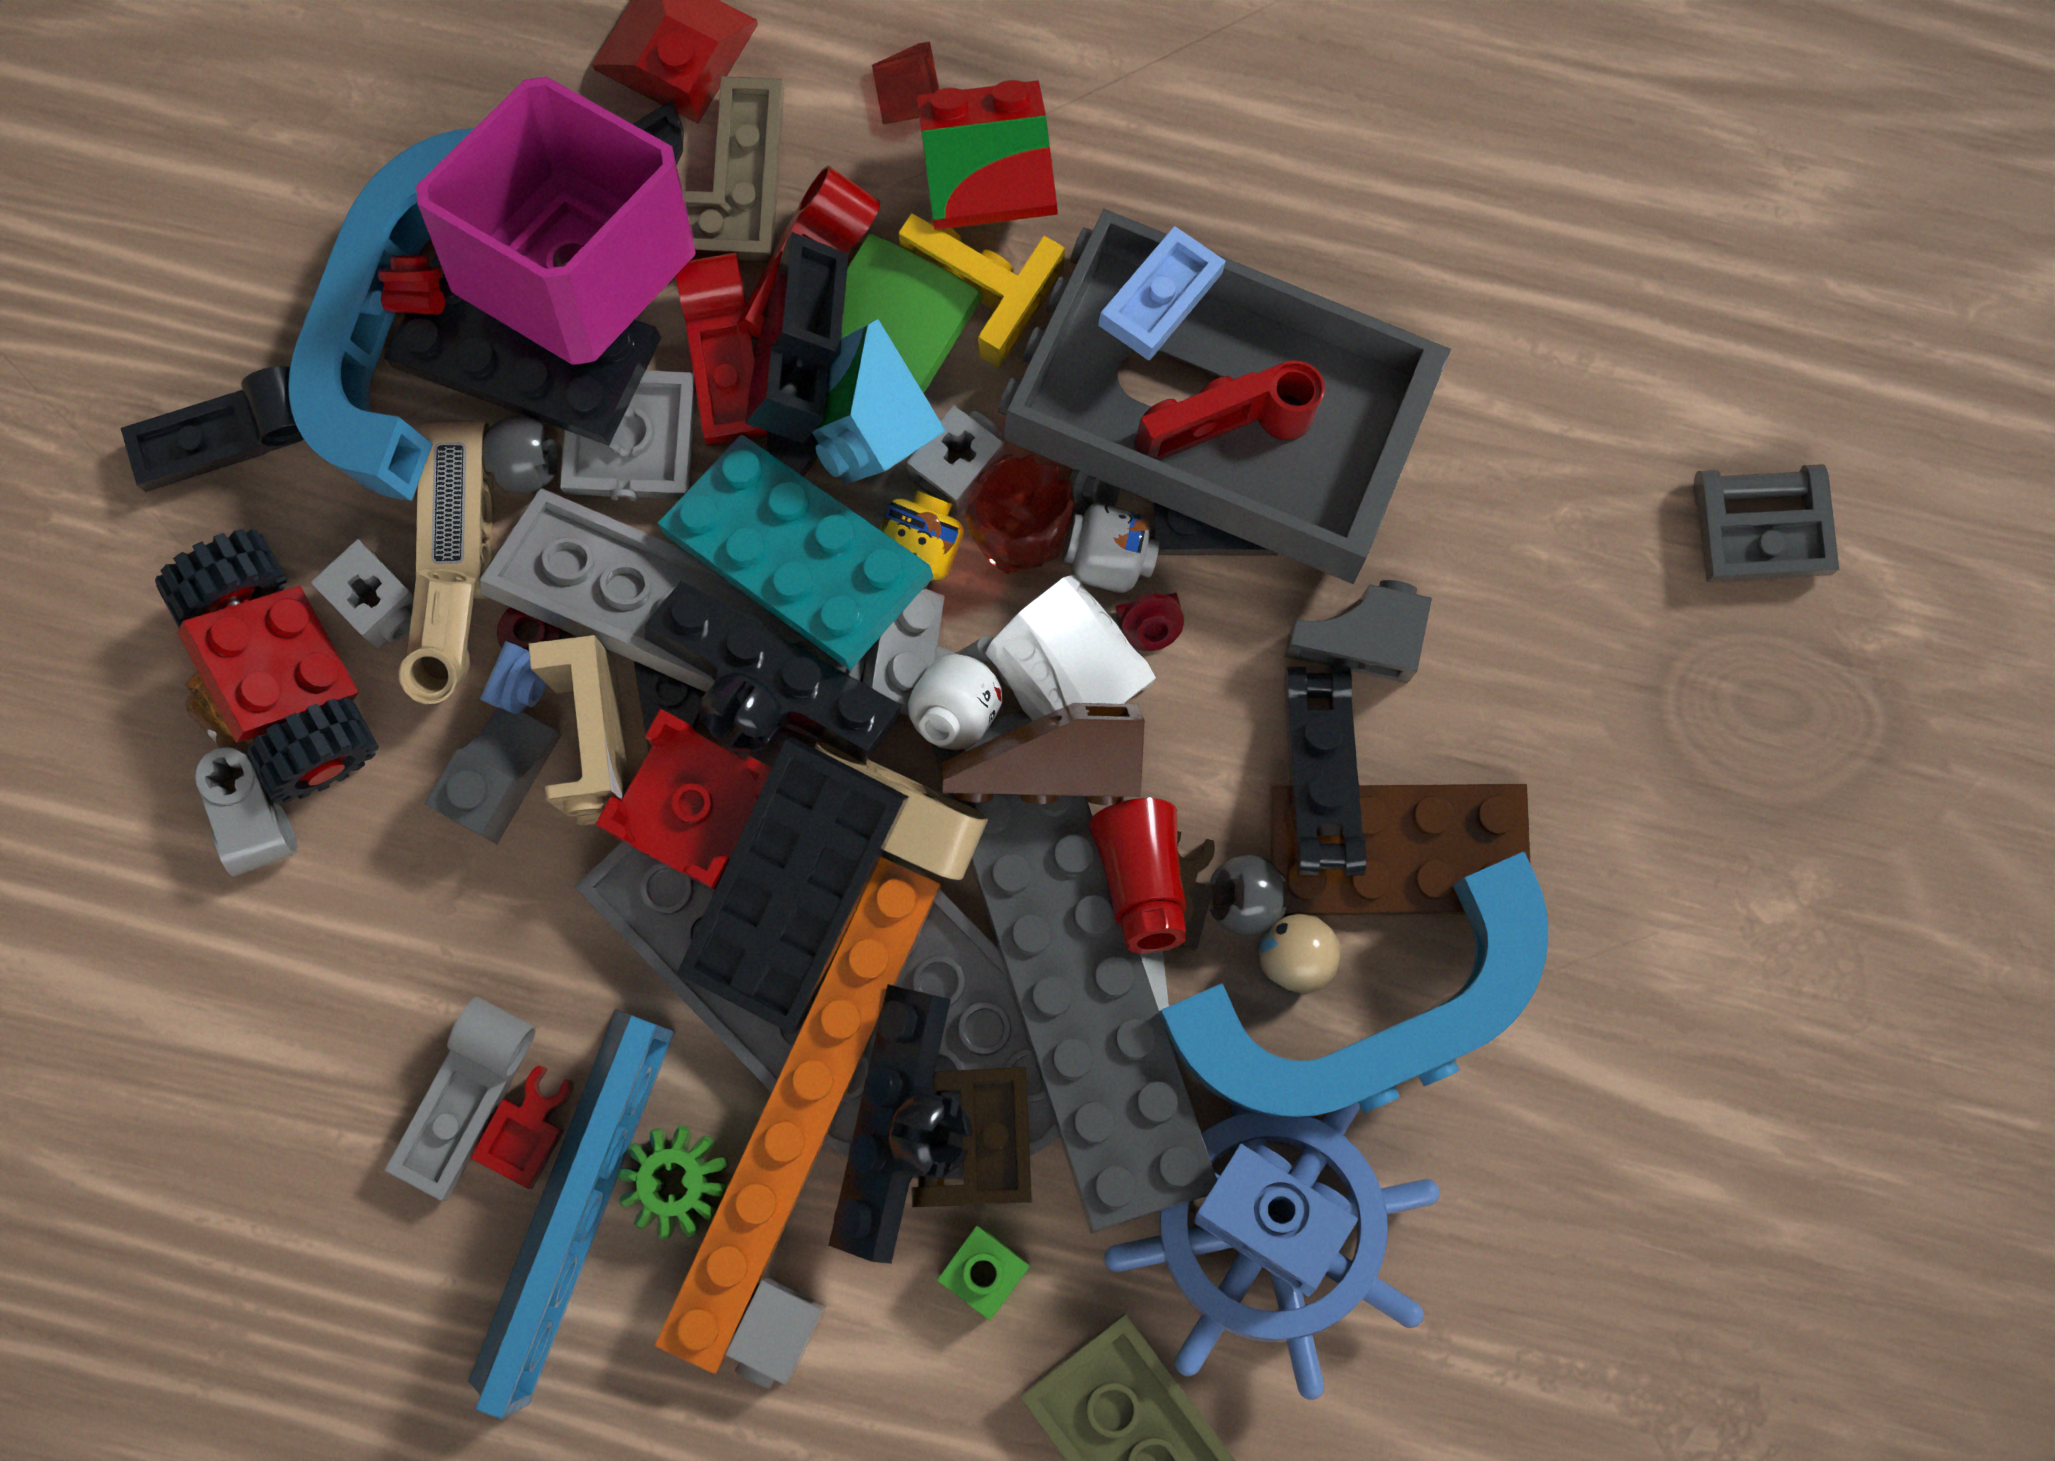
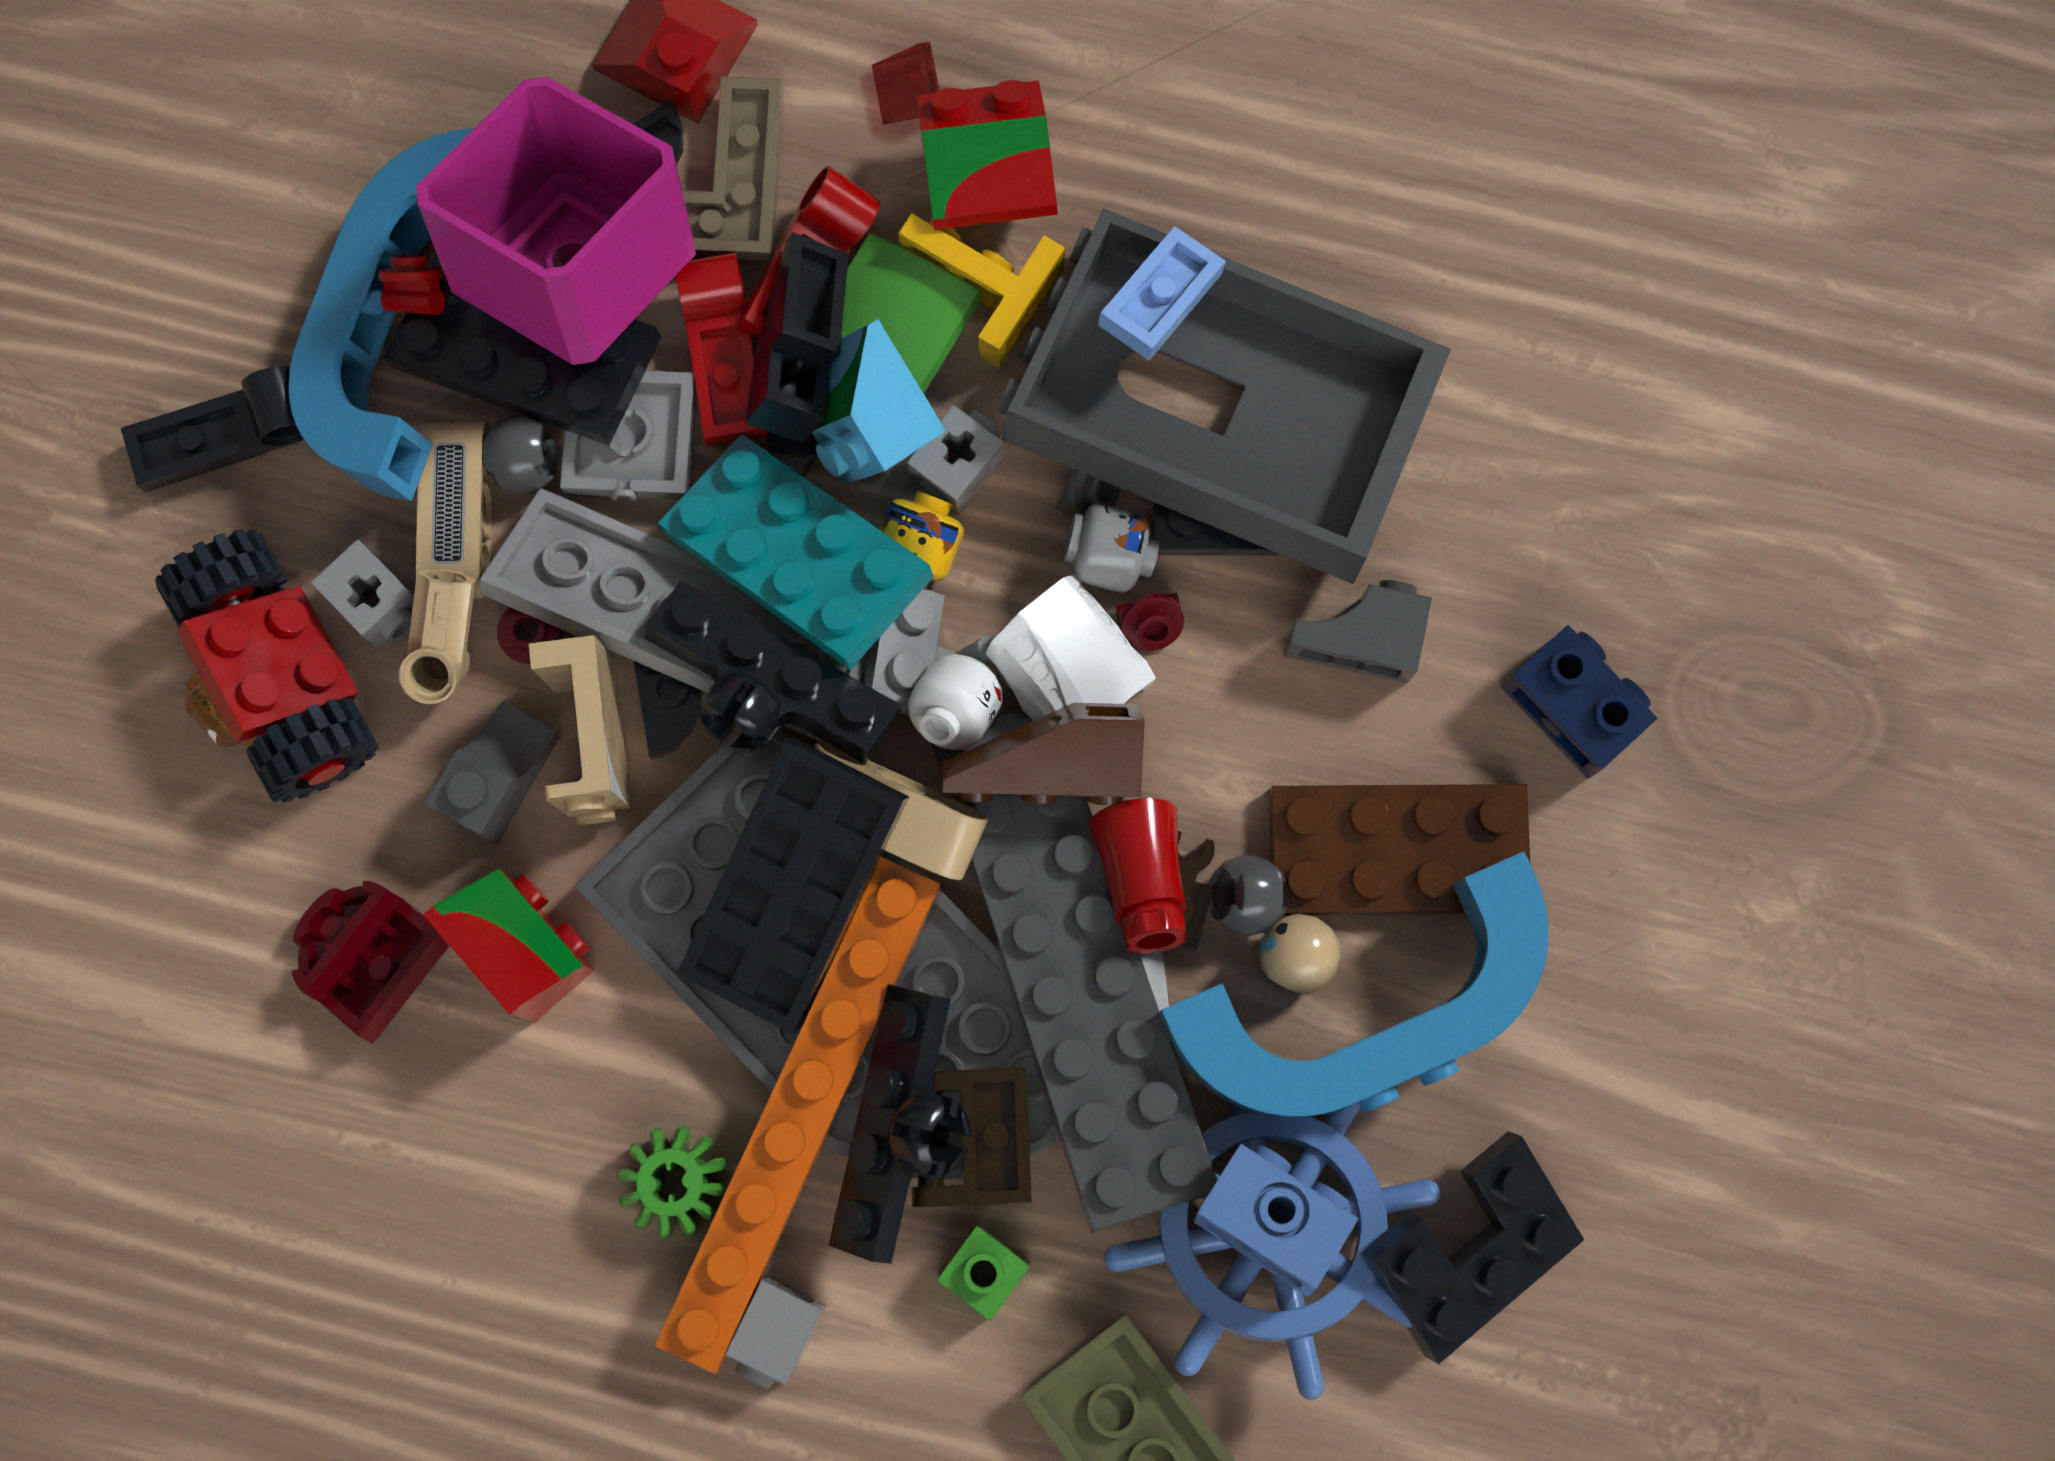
light grey piece [195,747,298,877] -> none
light grey plate [384,996,536,1201] -> none
dark azure arch [468,1009,675,1419] -> none
red plate [471,1065,574,1189] -> none
medium blue plate [479,641,547,714] -> none
red panel [595,709,772,891] -> none
clear red hair [965,454,1074,574] -> none
red plate [1133,360,1325,461] -> none
black plate [1284,666,1366,876] -> none
dark grey plate [1693,464,1839,582] -> none
none -> dark red slope [291,881,449,1044]
none -> red slope [423,869,594,1022]
none -> black plate [1361,1131,1584,1365]
none -> dark blue brick [1501,625,1658,779]

